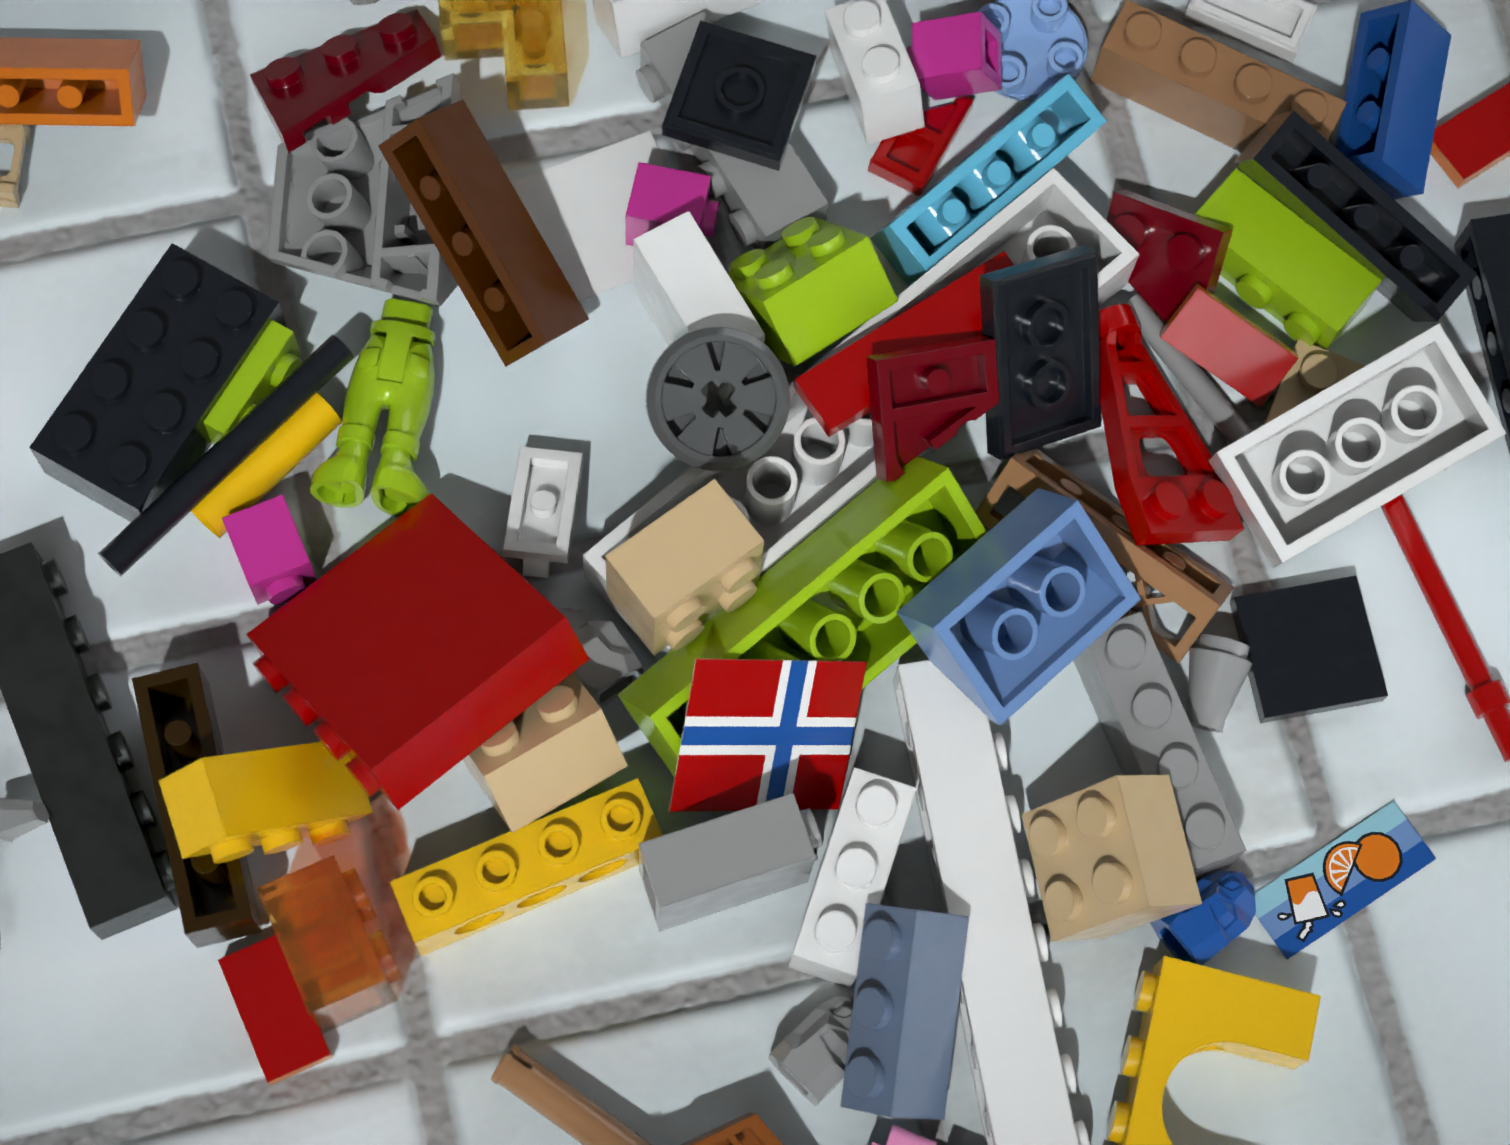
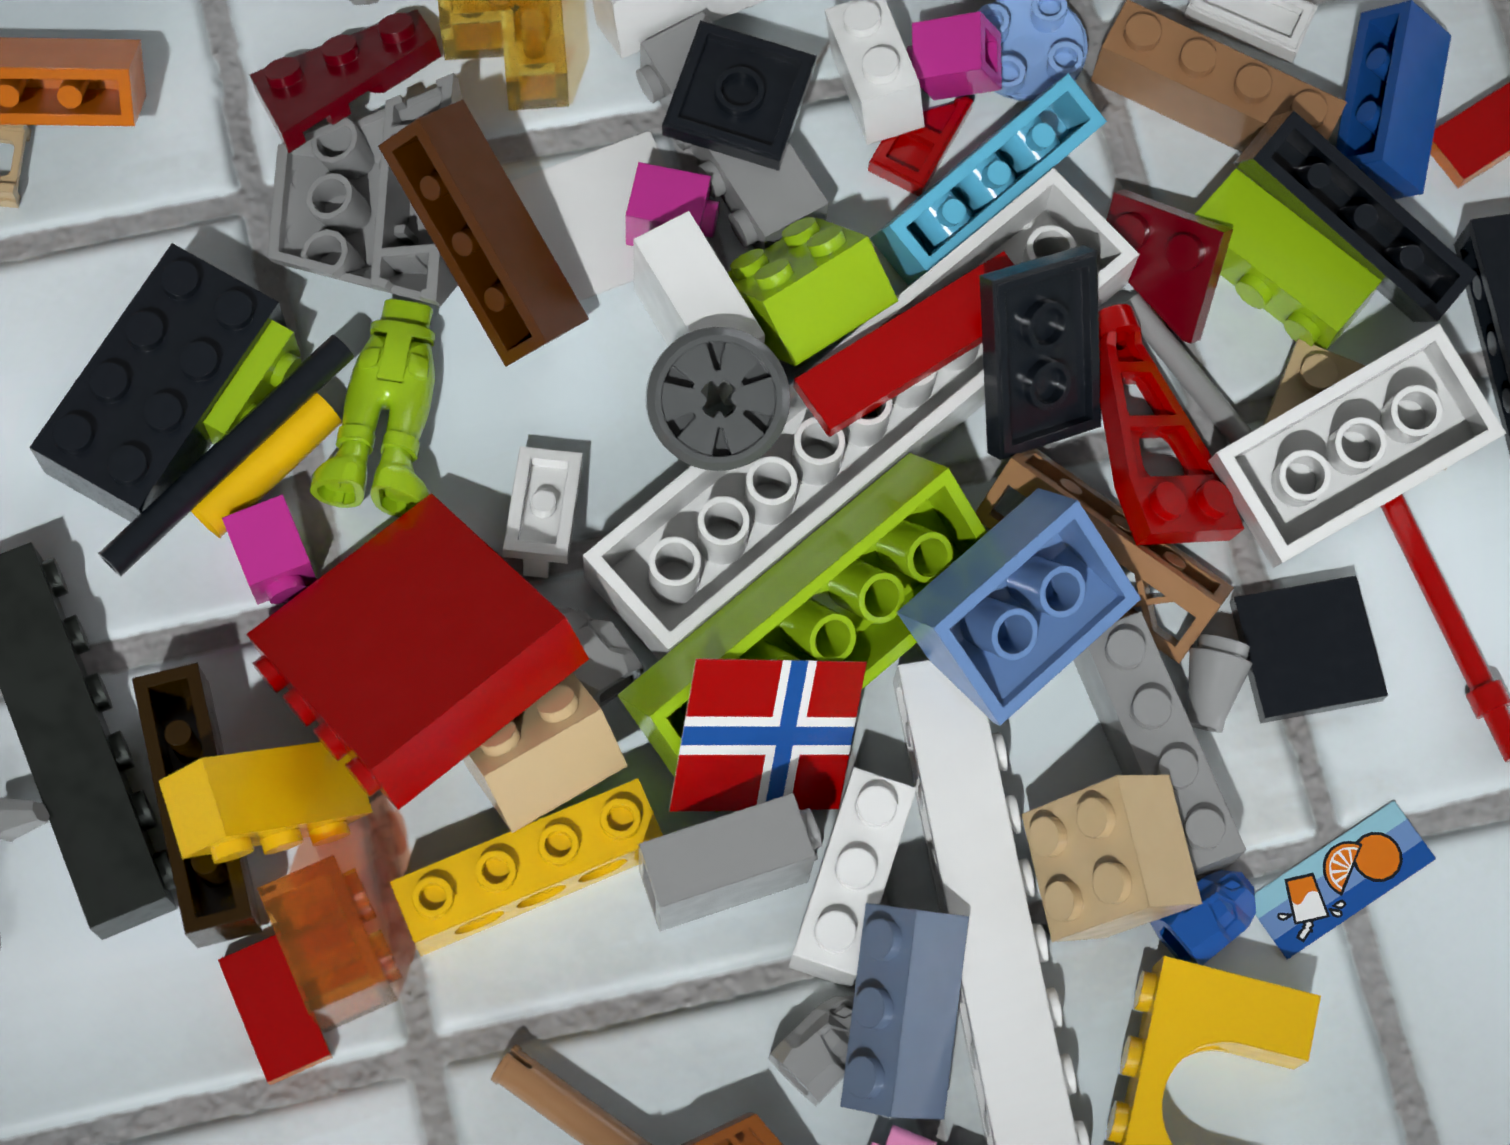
tan brick [605,479,764,656] -> none
dark red wing [866,335,999,482] -> none
tile [1160,284,1299,407] -> none

